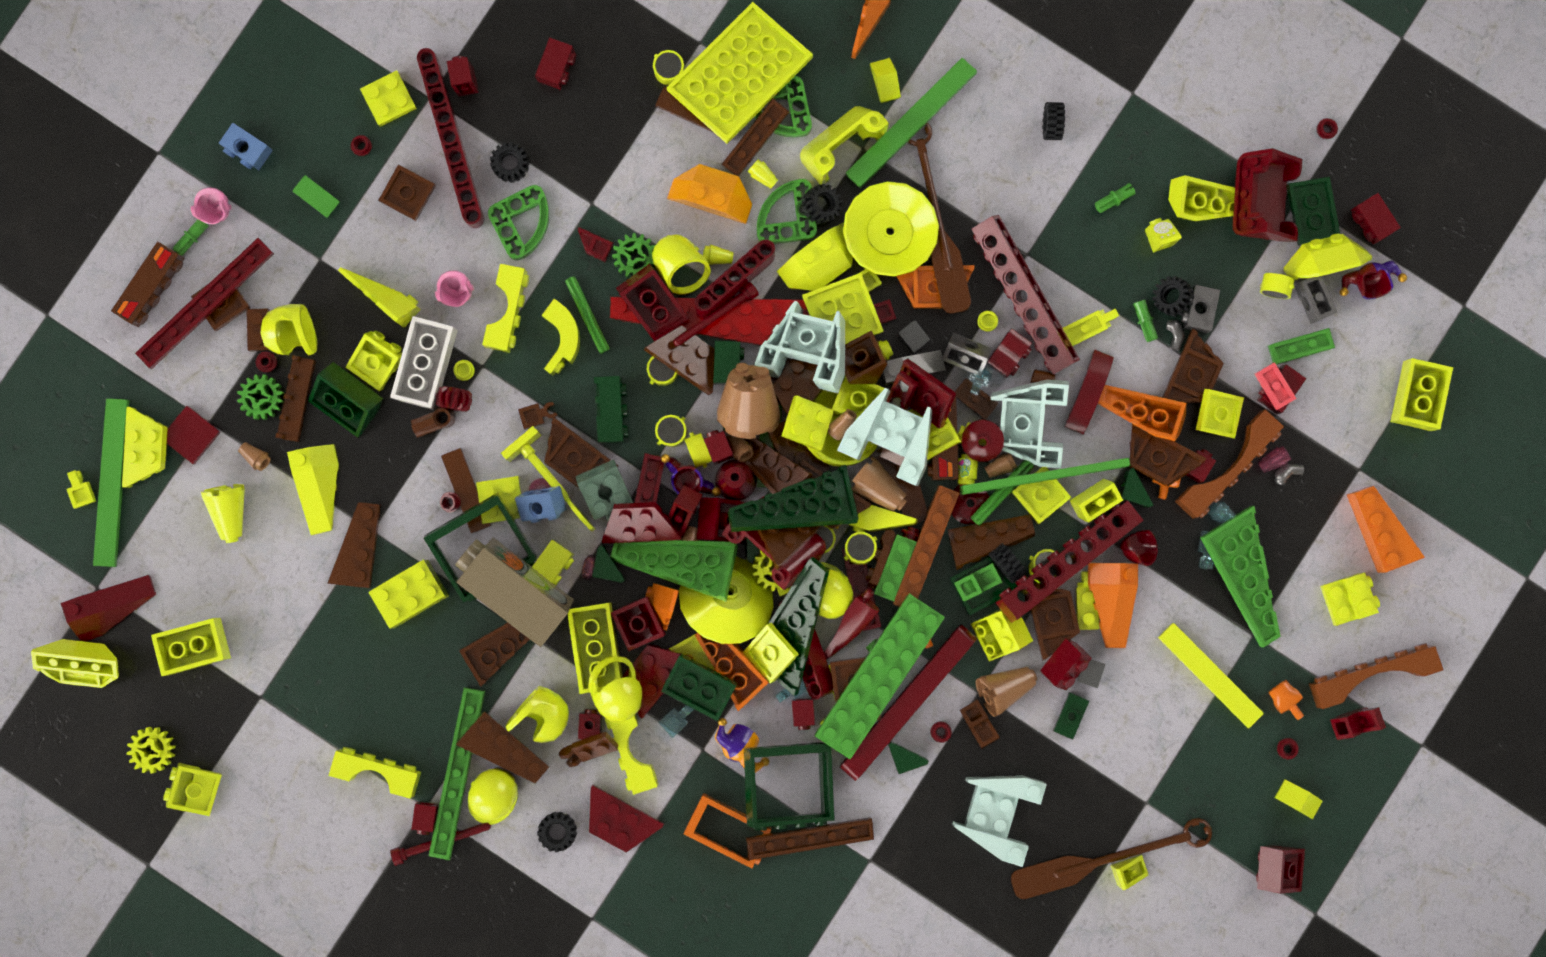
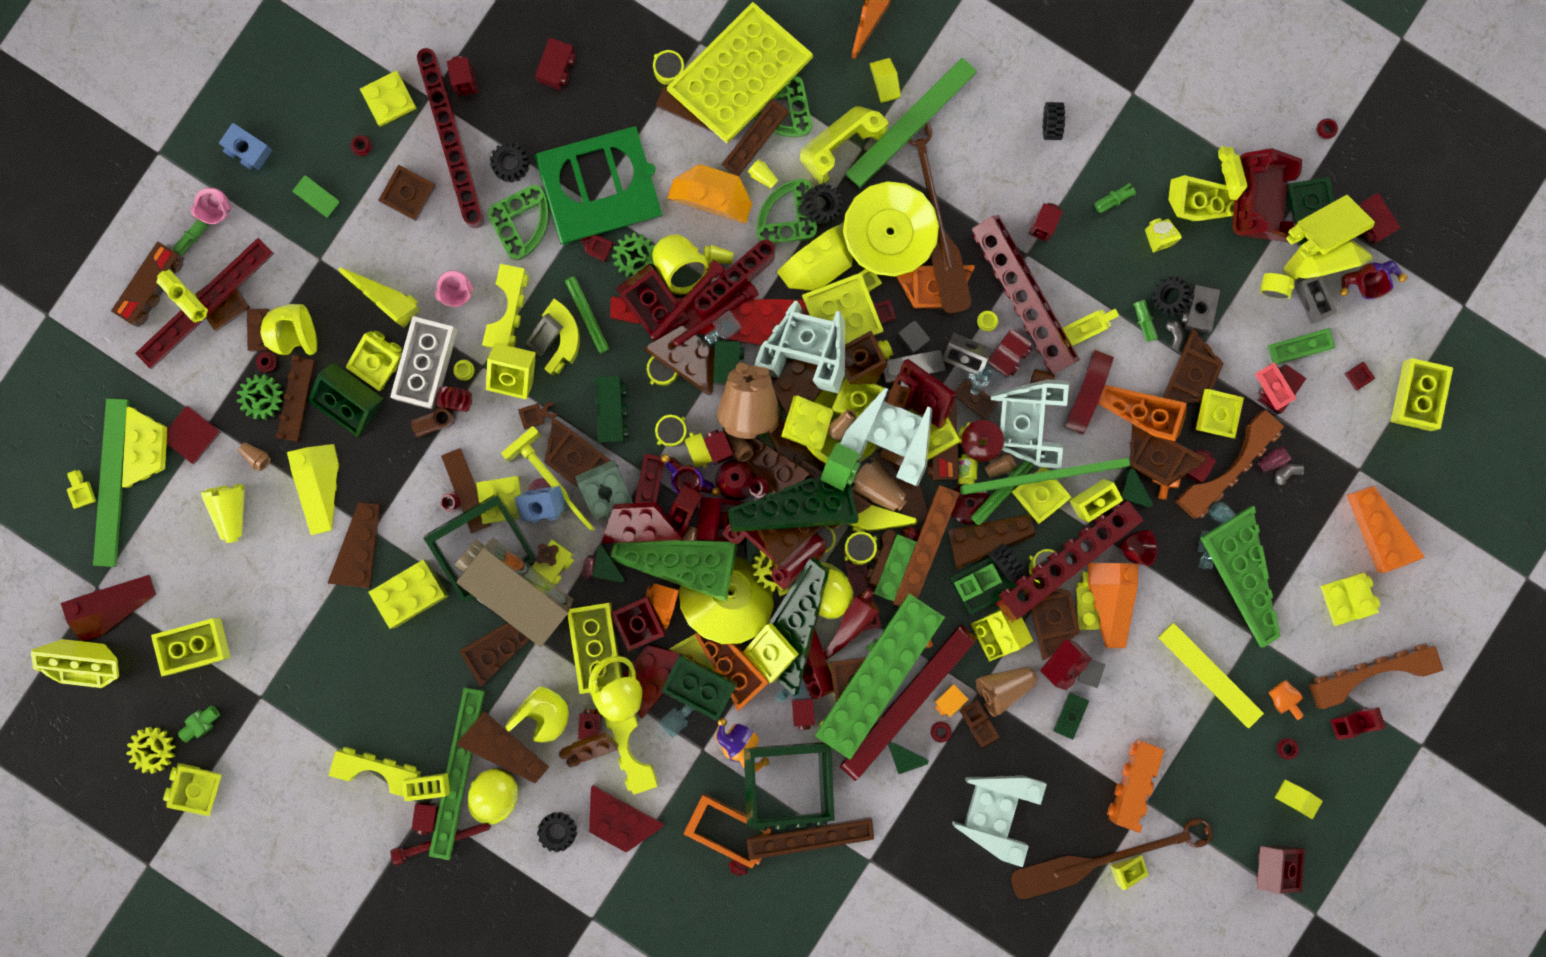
none -> neon yellow piece [157,270,208,323]
none -> bright green axle [178,705,220,743]
none -> neon yellow slope [402,773,450,801]
none -> neon yellow brick [486,343,536,400]
none -> flat silver tile [526,313,563,357]
none -> green door [534,126,663,245]
none -> reddish brown plate [536,543,559,566]
none -> dark red piece [650,259,726,341]
none -> clear light blue plate [705,310,743,345]
none -> dark red plate [728,859,748,877]
none -> dark red plate [748,476,769,498]
none -> bright green brick [820,443,860,491]
none -> reddish brown plate [886,383,911,408]
none -> light orange brick [934,683,969,717]
none -> dark red brick [1028,203,1063,242]
none -> orange wedge [1107,739,1164,833]
none -> neon yellow hinge [1218,146,1247,200]
none -> neon yellow tile [1287,195,1375,259]
none -> dark red tile [1344,361,1376,391]

